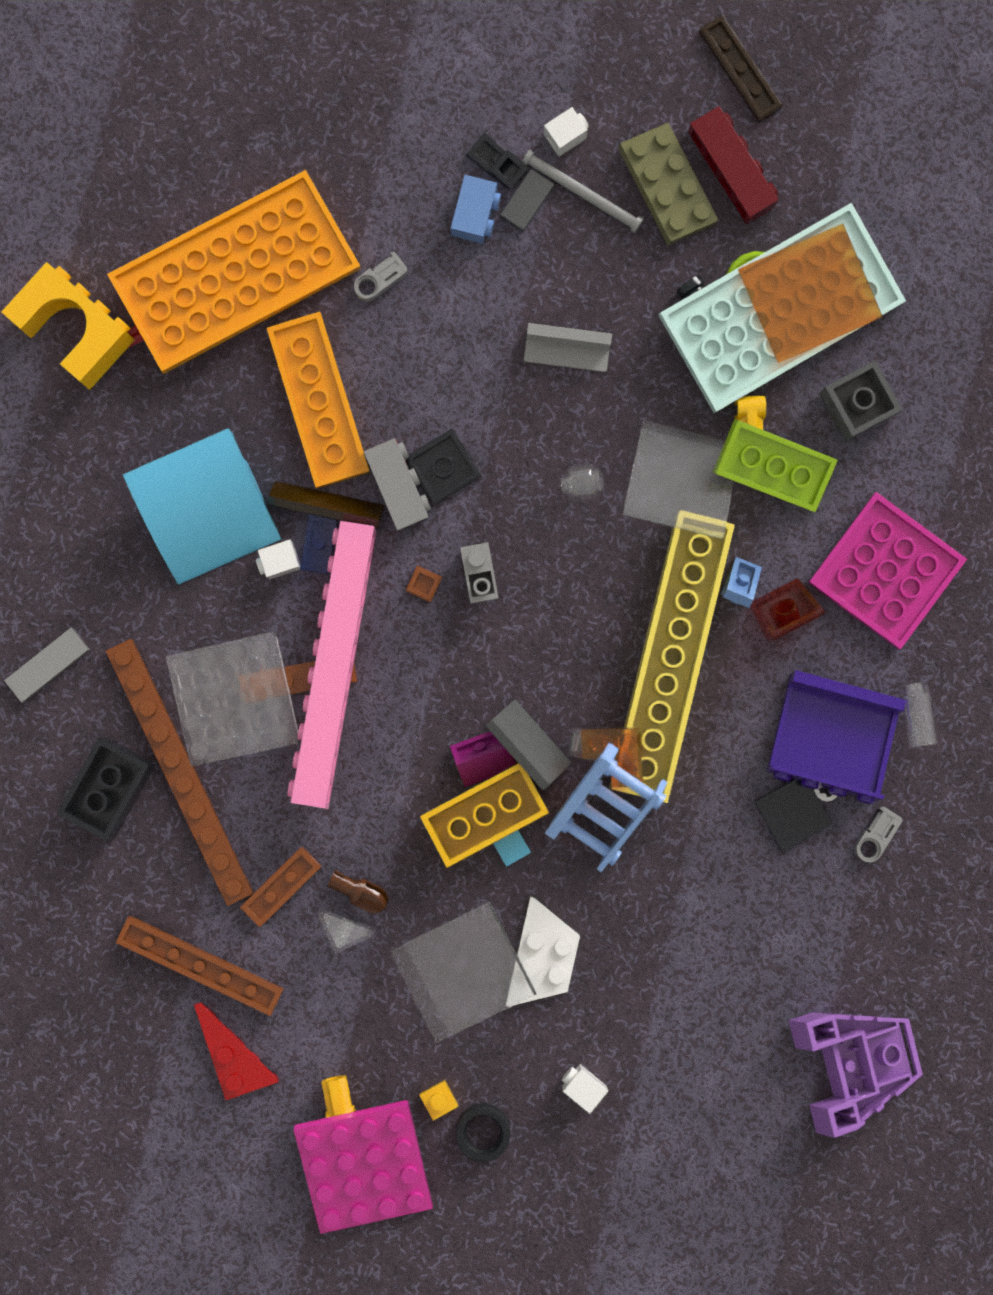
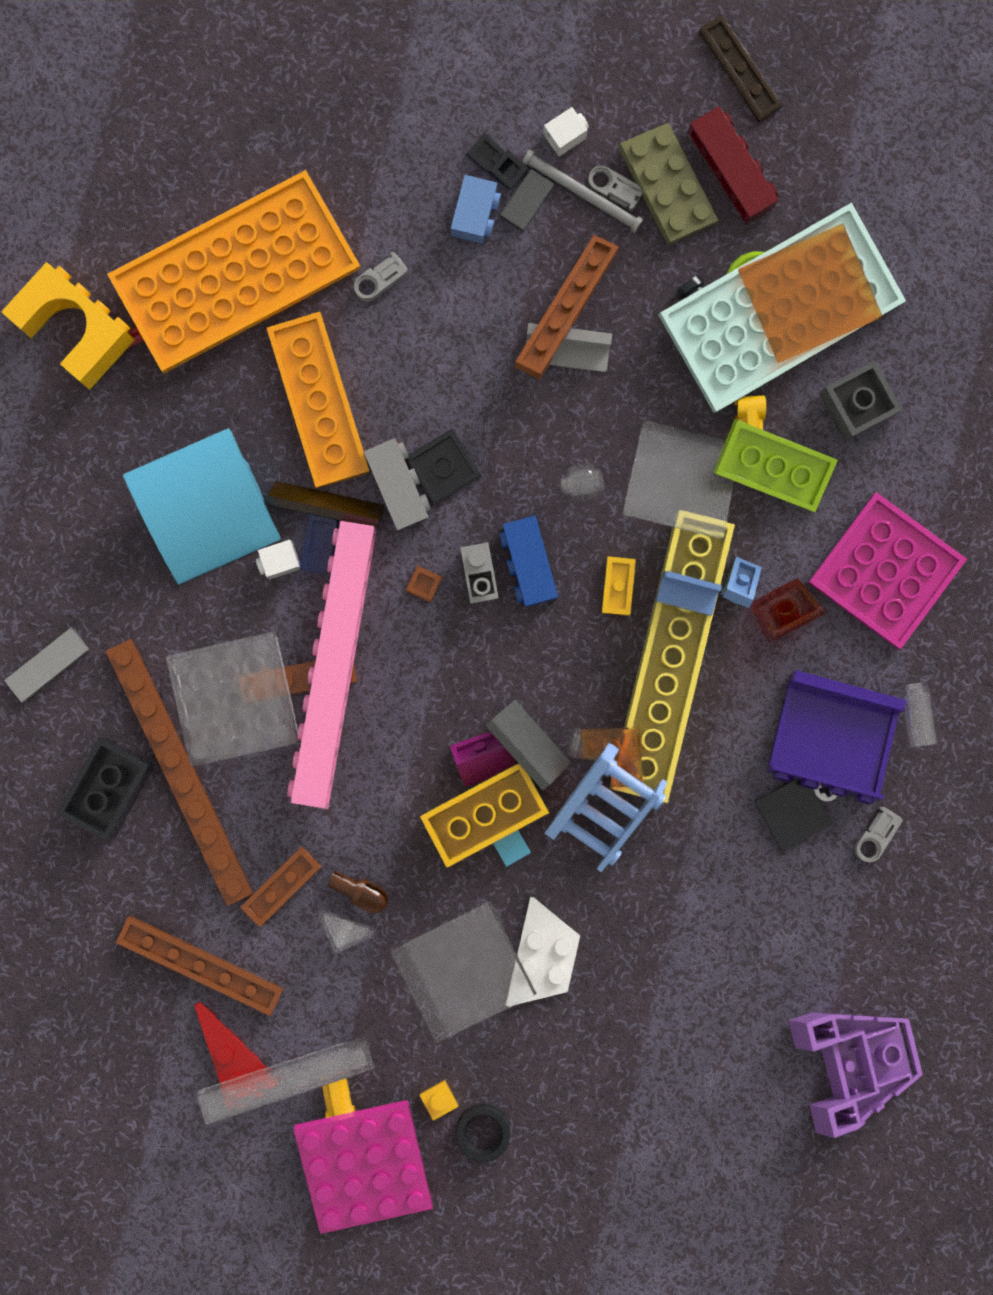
white brick [562,1064,608,1114] -> none
none -> clear brick [197,1036,375,1125]
none -> blue brick [499,515,558,608]
none -> dark orange plate [515,235,619,380]
none -> light grey piece [588,166,642,212]
none -> yellow plate [601,556,636,616]
none -> medium blue panel [655,571,722,616]

